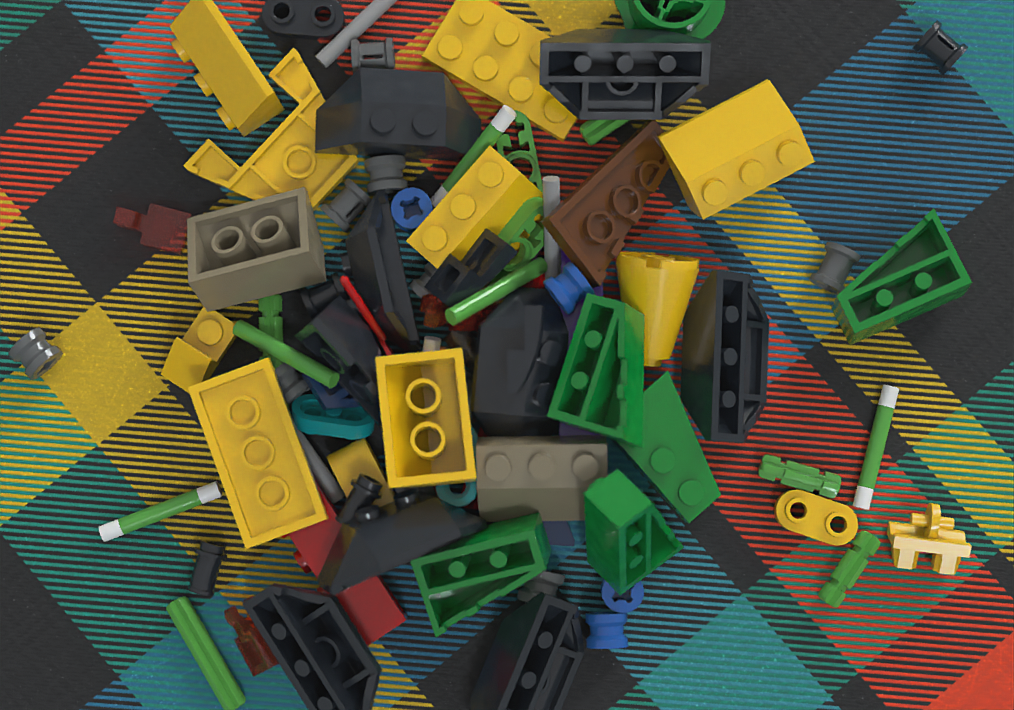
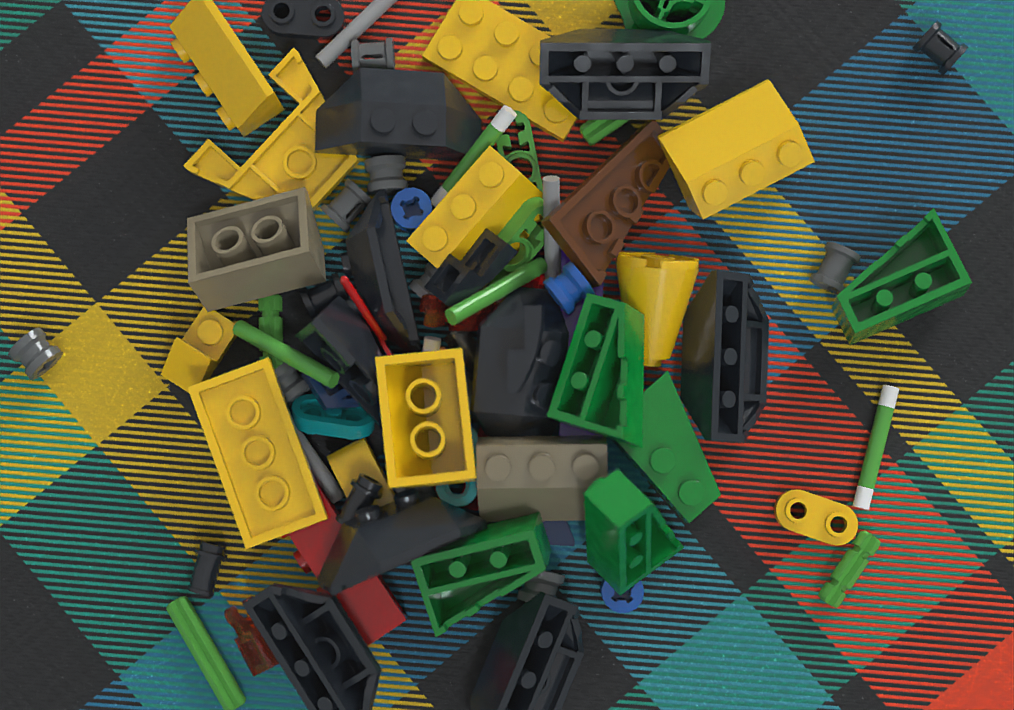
bright green bar [99,481,223,542] -> none
clear red plate [113,203,193,255] -> none
blue wheel [585,611,628,649] -> none
bright green axle [758,454,841,499] -> none
yellow hips [887,503,972,575] -> none

